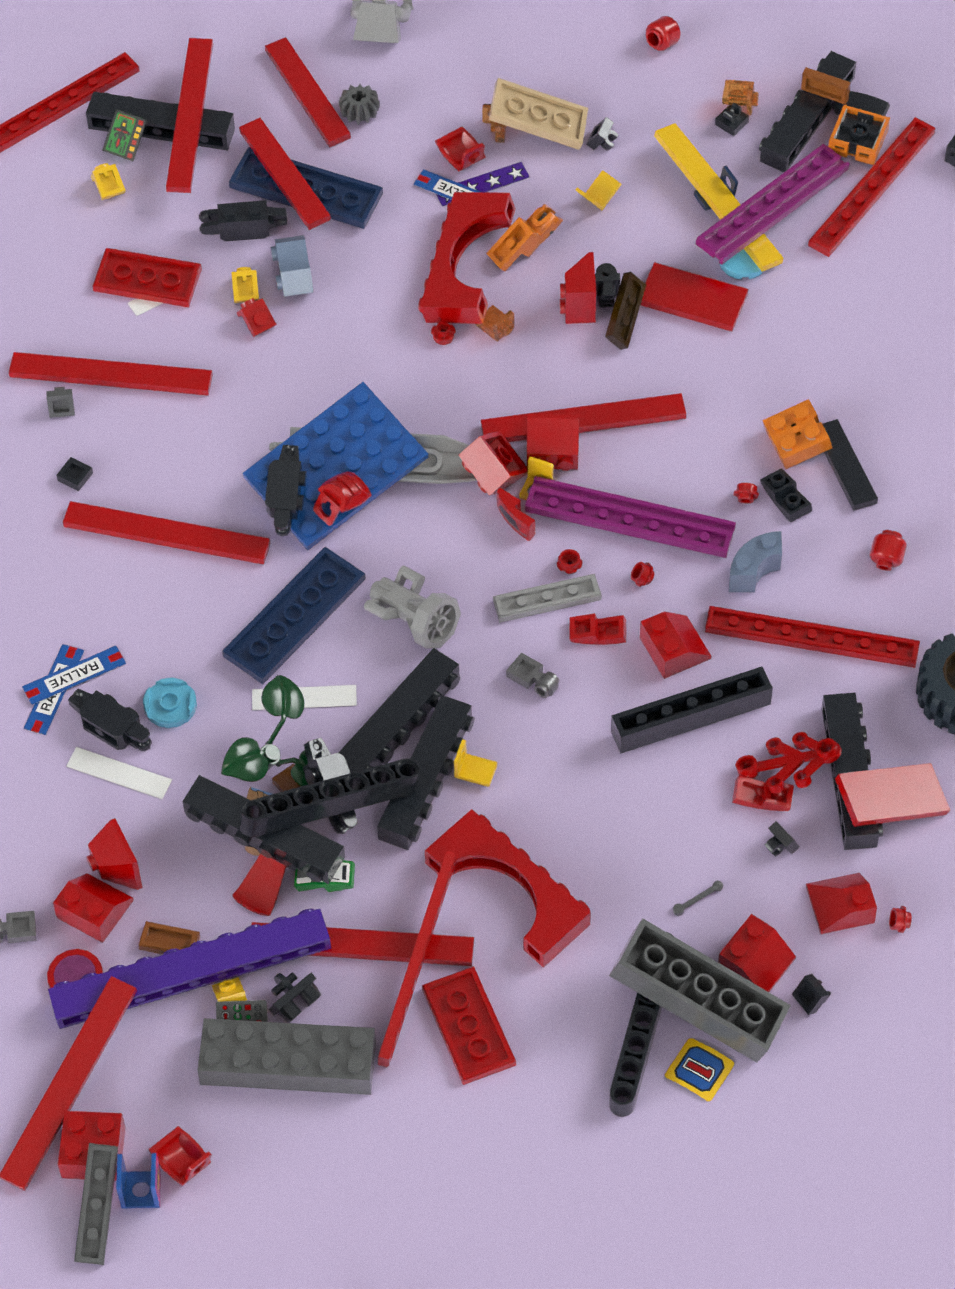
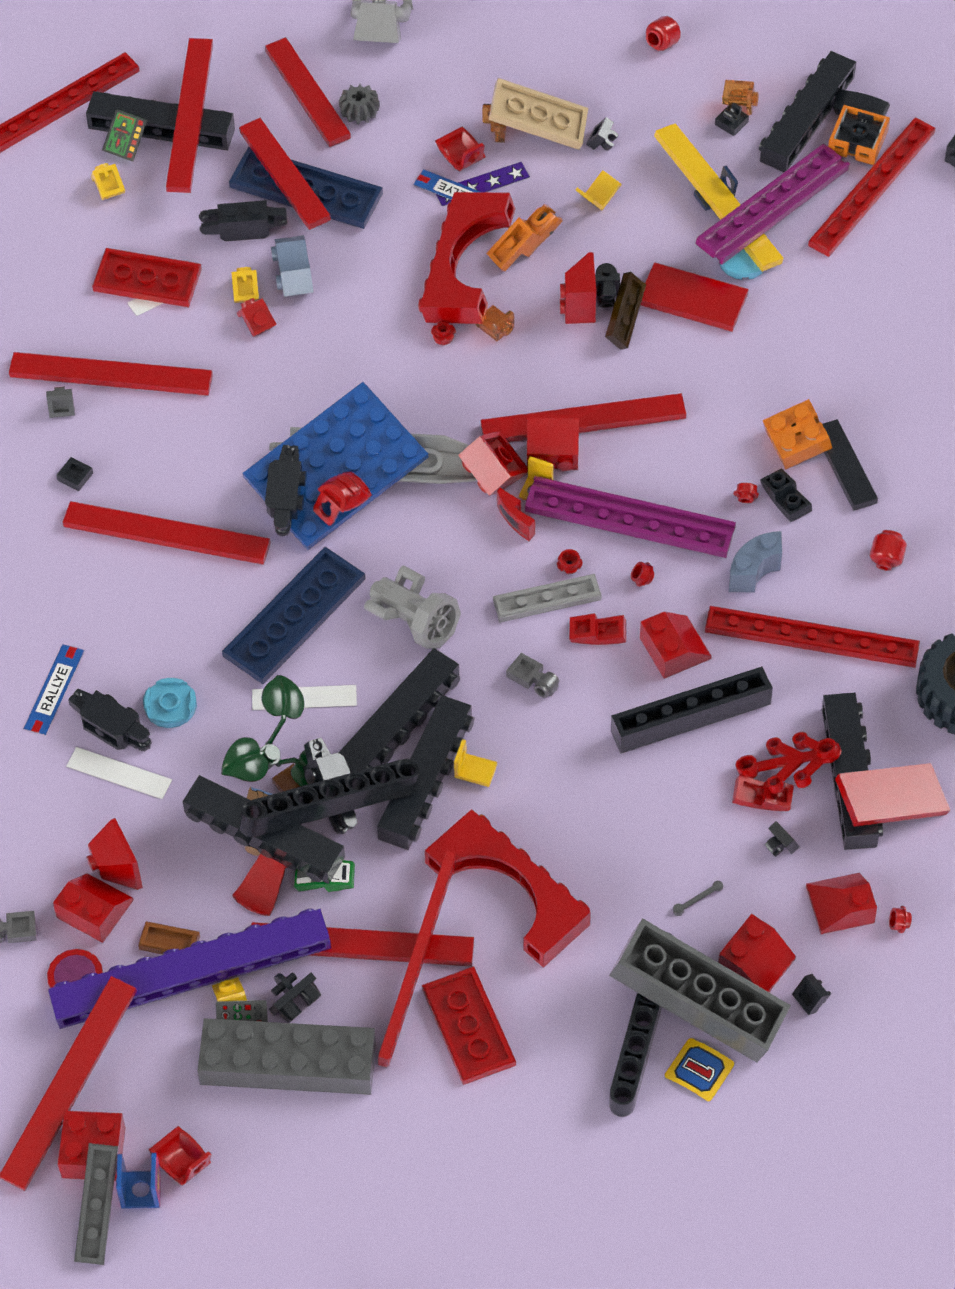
sticker [22,646,126,705] -> none
dark orange tile [801,67,851,104] -> none

